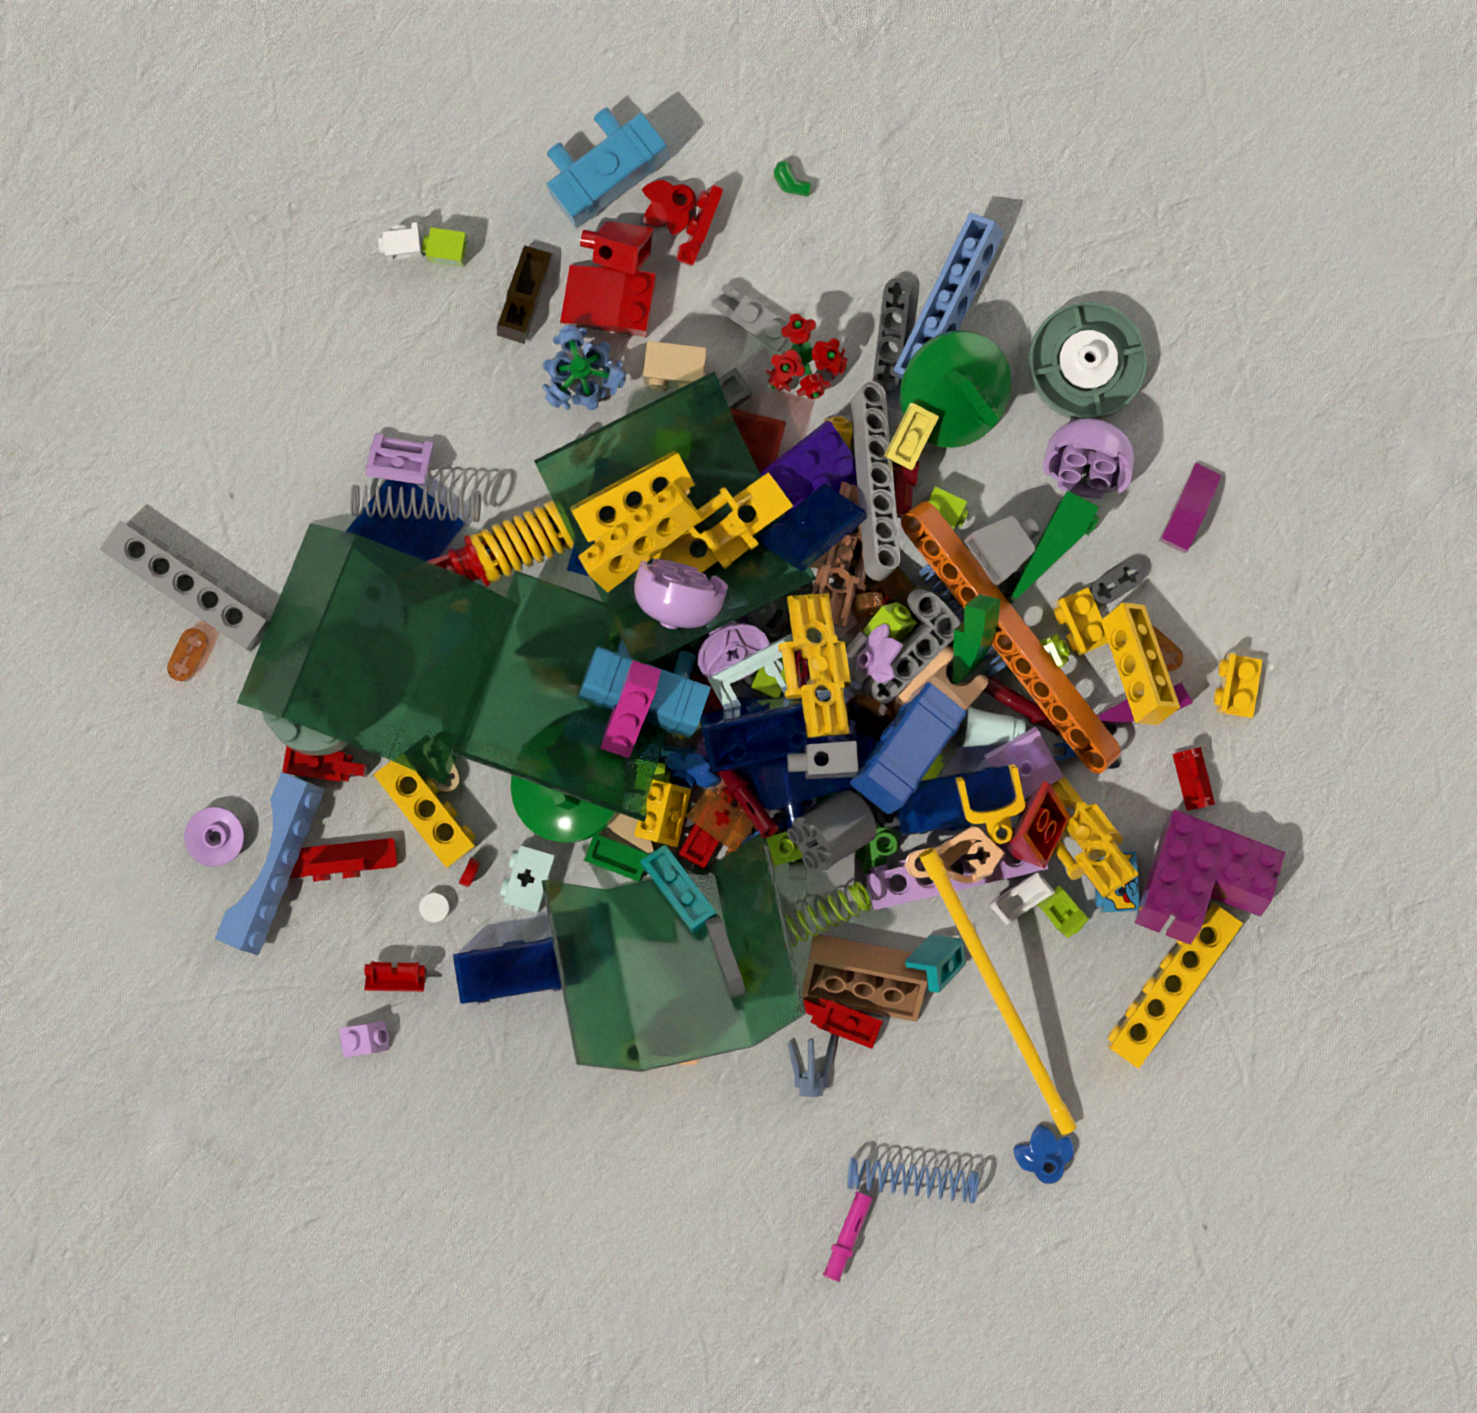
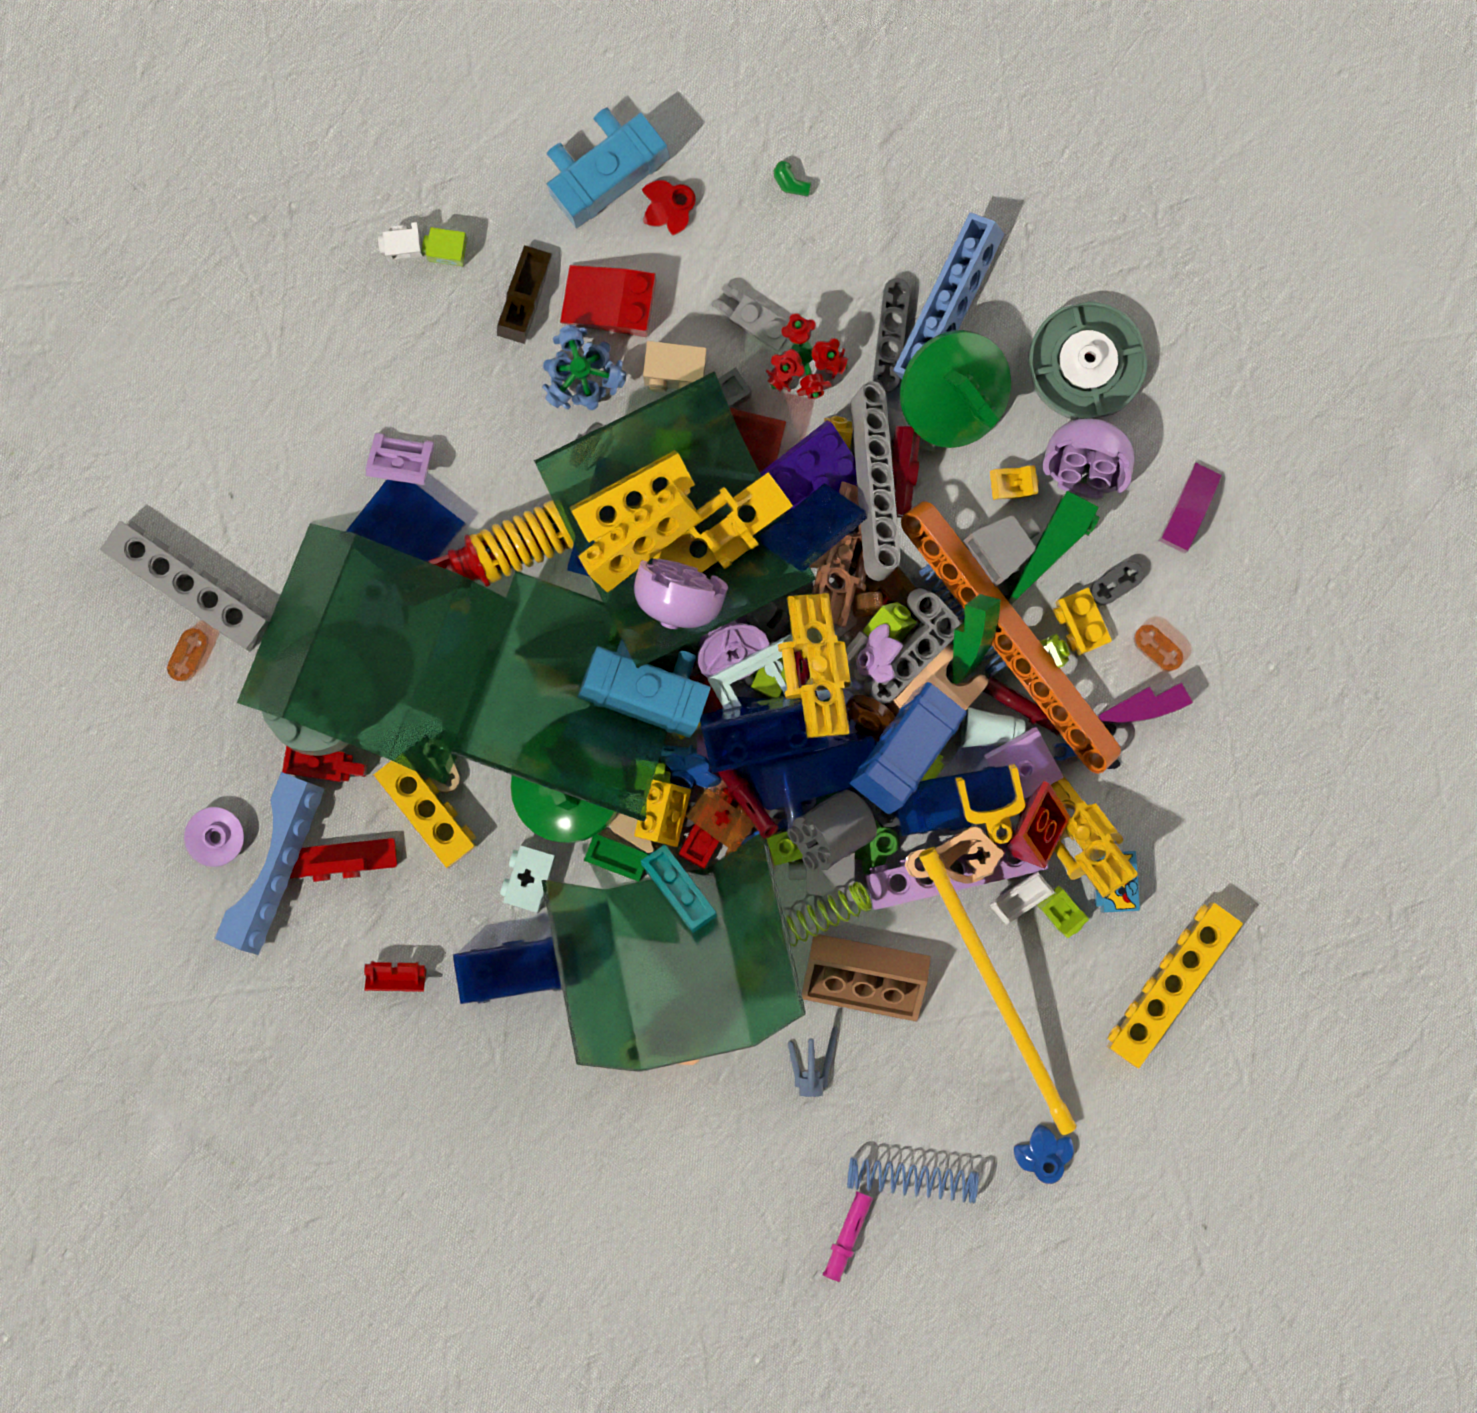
lavender bracket [339,1021,390,1058] -> none
light grey piece [350,485,481,523] -> none
white tile [419,893,450,923] -> none
red tile [458,857,481,888] -> none
red torso [580,221,654,275] -> none
dark pink arch [600,660,661,758] -> none
red hinge [675,185,723,266] -> none
dark grey beam [705,916,746,998] -> none
light grey torso [787,741,858,779] -> none
red hinge [799,998,883,1049] -> none
light yellow plate [884,403,939,470] -> none
teal panel [905,935,966,993] -> none
lime brick [928,486,969,530] -> none
yellow brick [1101,602,1180,725] -> none
magenta piece [1134,809,1286,945] -> none
red hinge [1172,747,1215,811] -> none
yellow bracket [1213,653,1263,719] -> none
none -> yellow bracket [990,465,1039,500]

